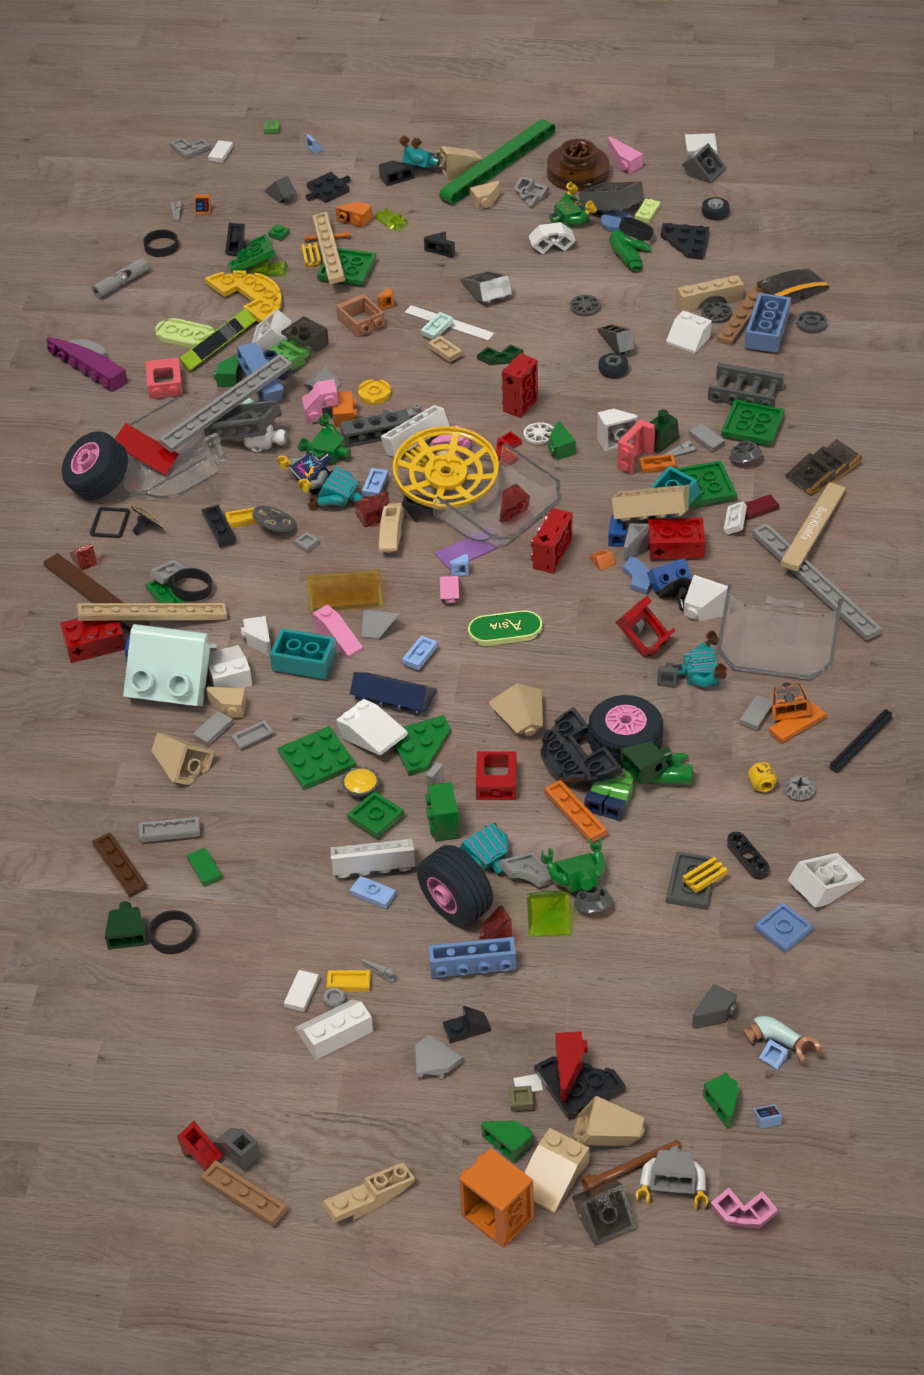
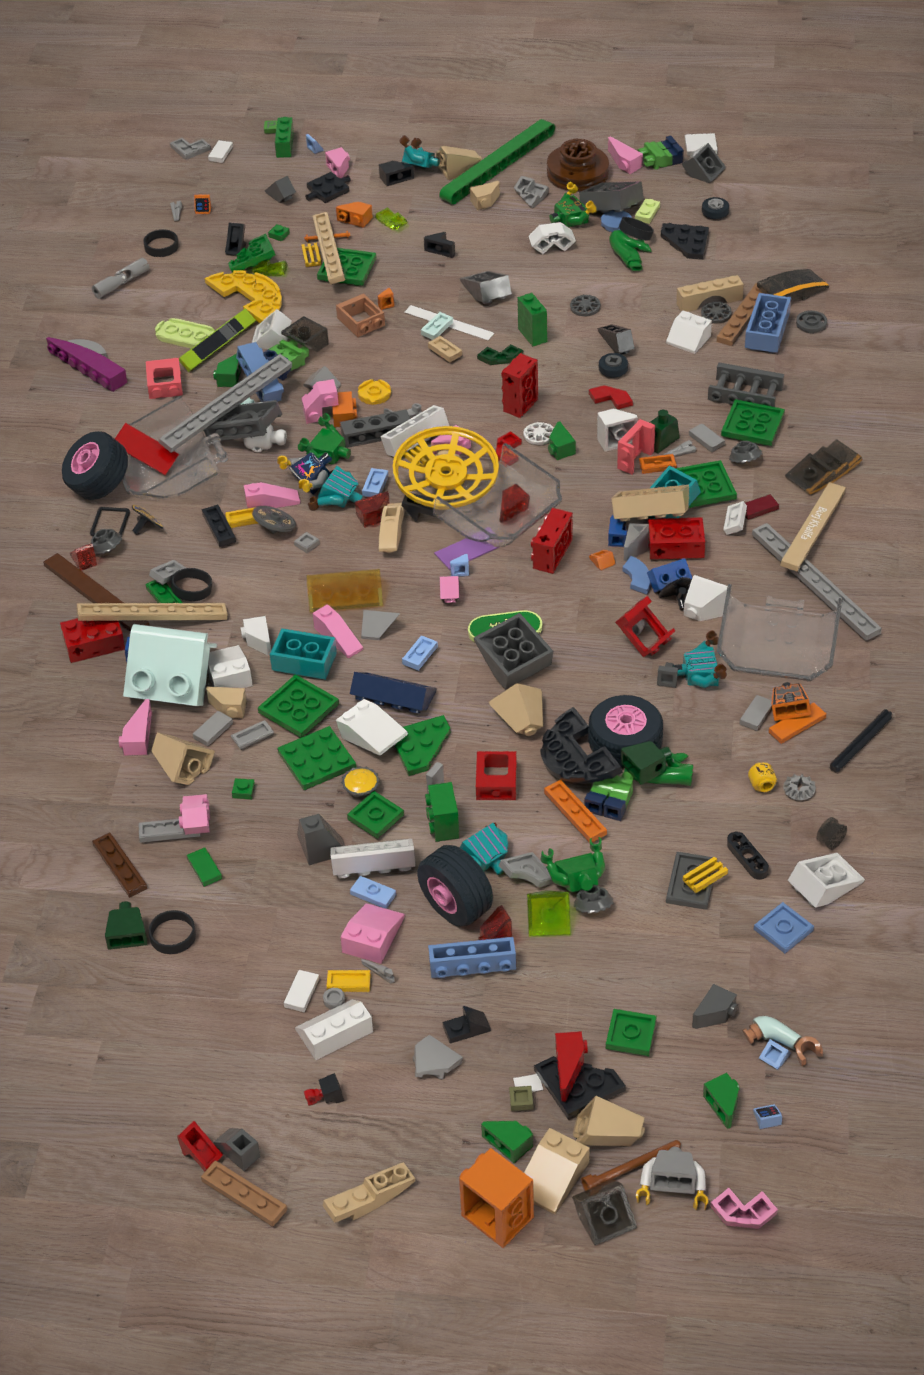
none -> dark grey piece [91,529,122,555]
none -> bright pink slope [119,699,152,756]
none -> bright pink brick [179,794,210,835]
none -> green plate [232,778,255,800]
none -> bright pink slope [244,483,300,509]
none -> green plate [258,674,339,738]
none -> green brick [275,117,294,158]
none -> dark grey slope [297,814,345,865]
none -> black piece [304,1073,344,1106]
none -> bright pink slope [325,147,350,178]
none -> bright pink slope [341,903,405,964]
none -> dark grey slope [474,613,554,690]
none -> green brick [517,293,547,347]
none -> red tile [589,385,633,410]
none -> green plate [606,1009,657,1056]
none -> bright green hips [638,135,684,170]
none -> clear smoke wheel [816,817,848,850]

